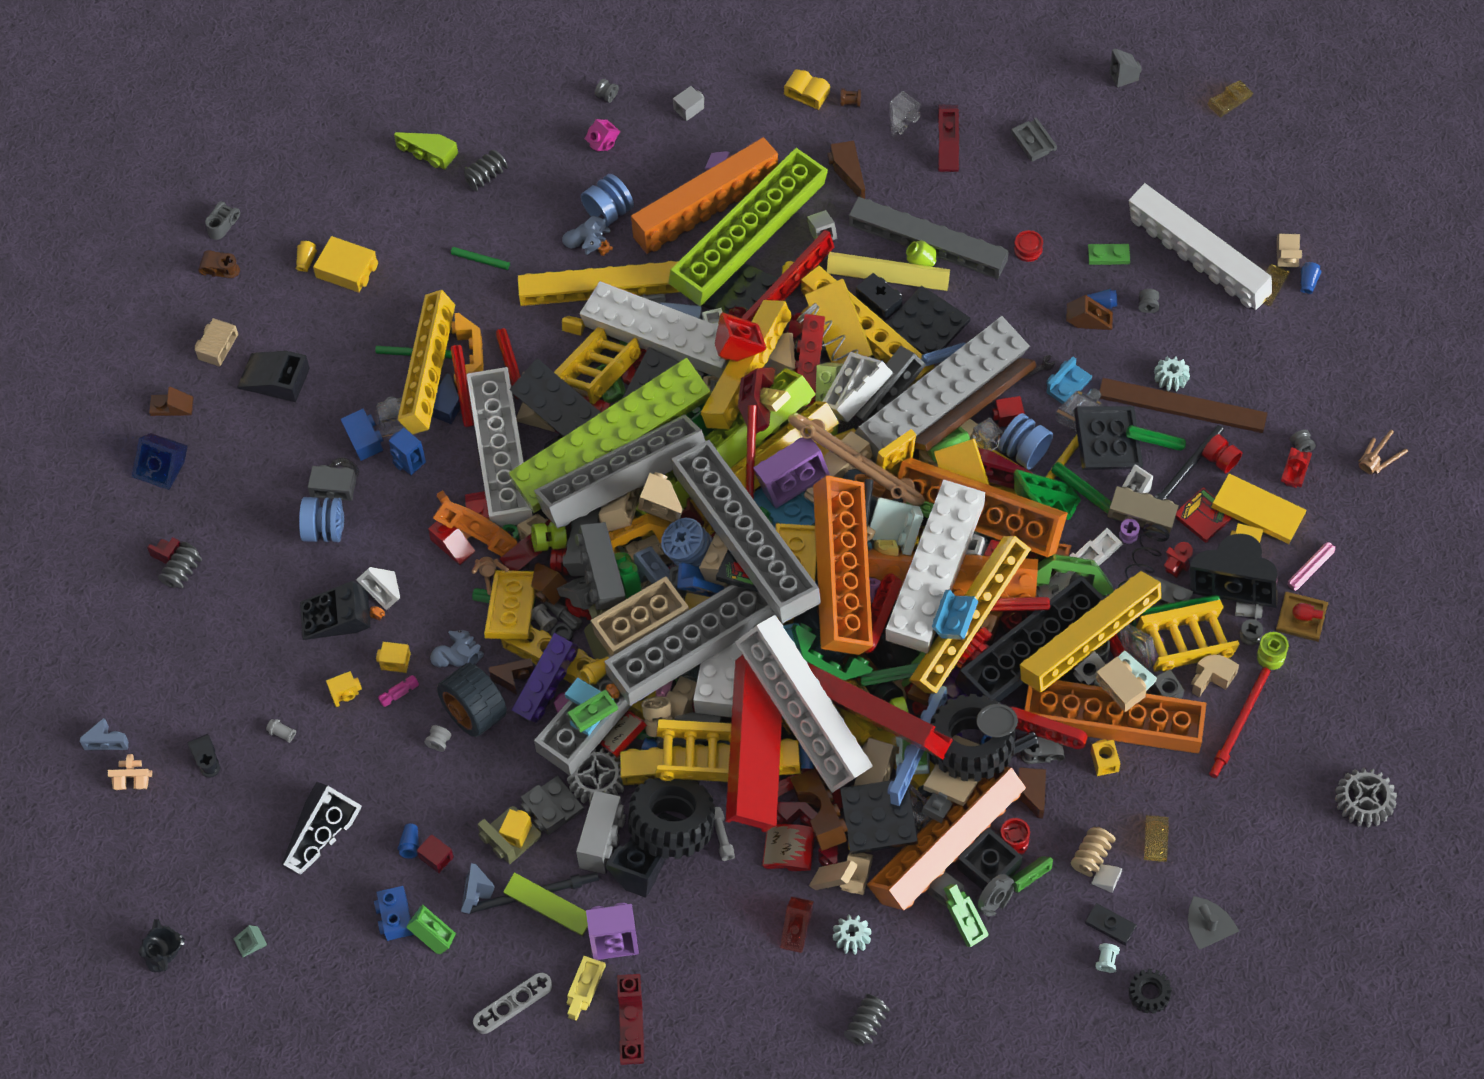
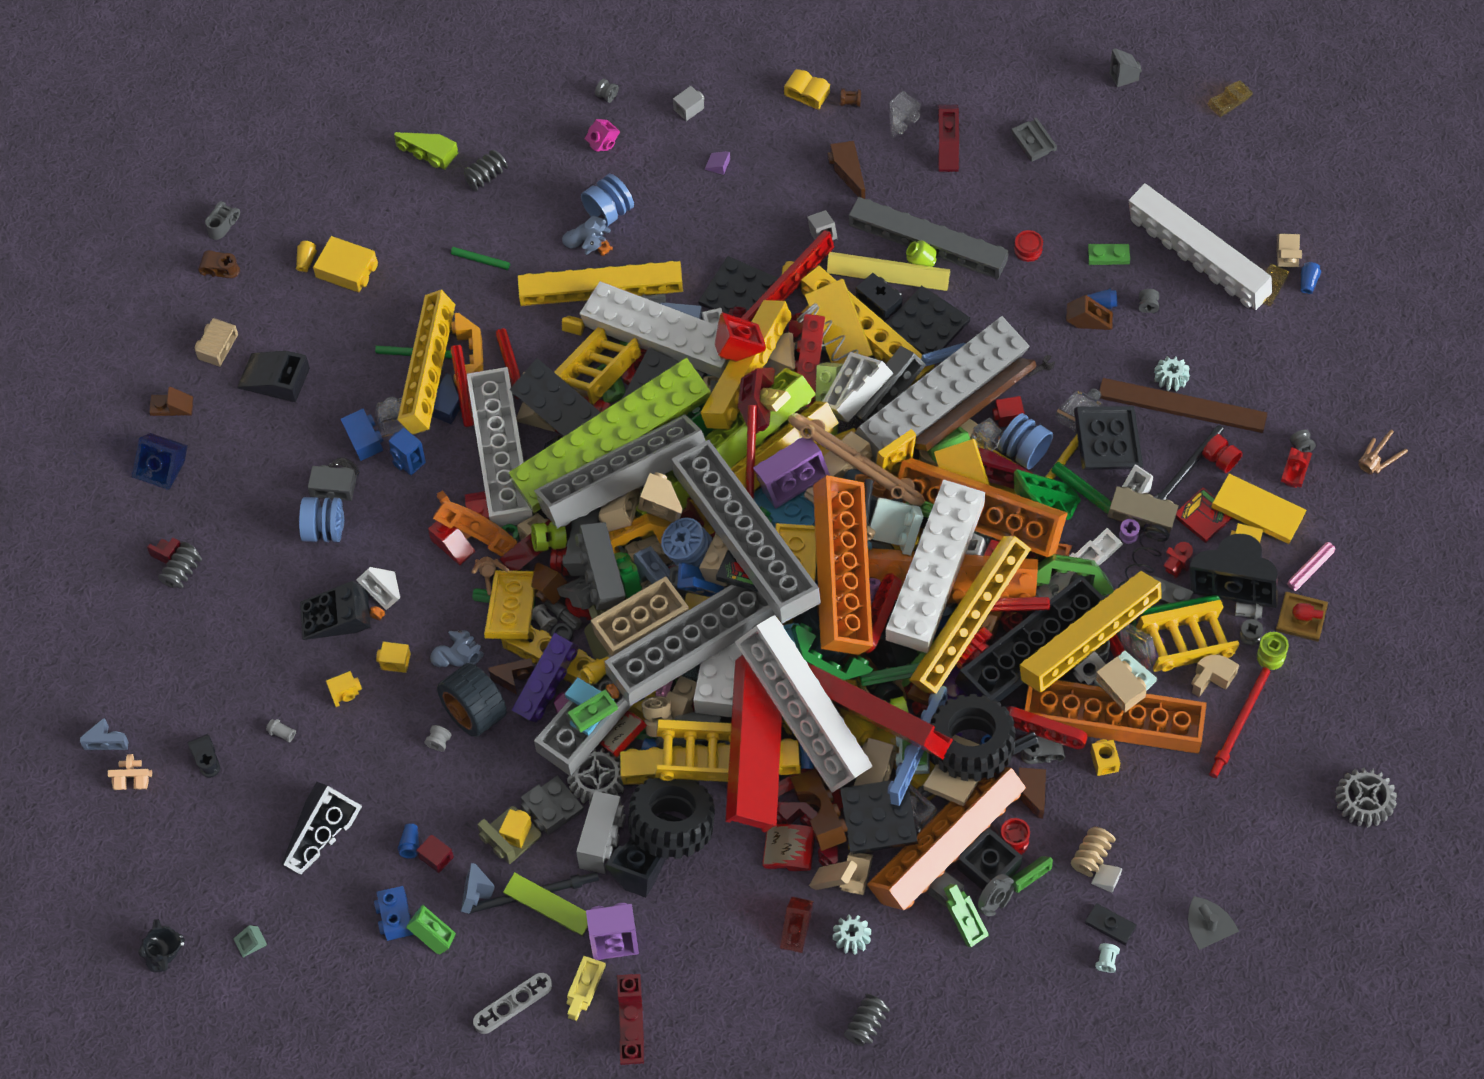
dark pink axle [378,675,419,707] -> none
orange brick [631,137,778,254] -> none
lime brick [668,148,828,306] -> none
light grey bar [714,807,735,861] -> none
light yellow tile [874,540,899,556] -> none
dark grey tile [922,792,953,823] -> none
dark azure bracket [932,590,978,639] -> none
dark grey piece [977,704,1018,737] -> none
dark azure bracket [1046,357,1092,406] -> none
green axle [1126,425,1186,451] -> none
black tyre [1129,969,1172,1014] -> none
clear yellow slope [1144,815,1169,862] -> none
dark grey brick [1150,669,1184,699] -> none

